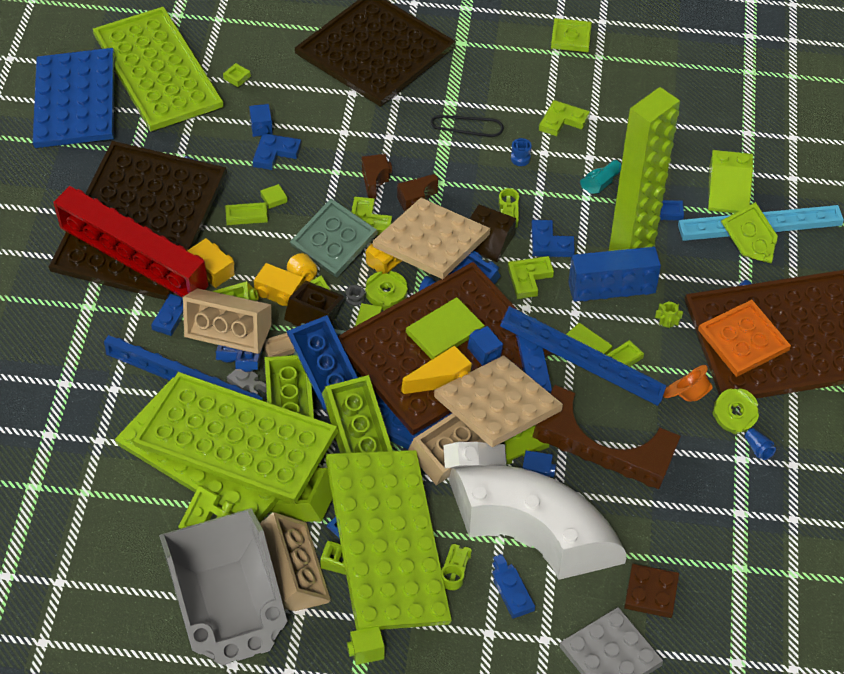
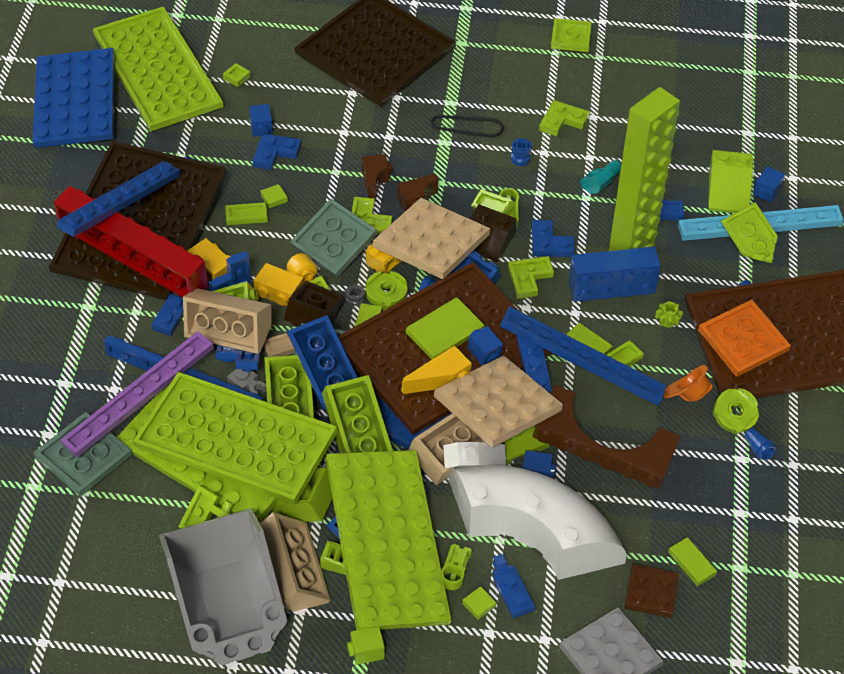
none -> sand green plate [34,412,132,497]
none -> blue plate [57,161,180,237]
none -> medium lavender plate [61,331,214,458]
none -> blue plate [209,251,251,291]
none -> lime tile [462,586,496,620]
none -> lime tile [471,189,515,215]
none -> lime tile [668,537,717,587]
none -> blue brick [753,166,785,203]

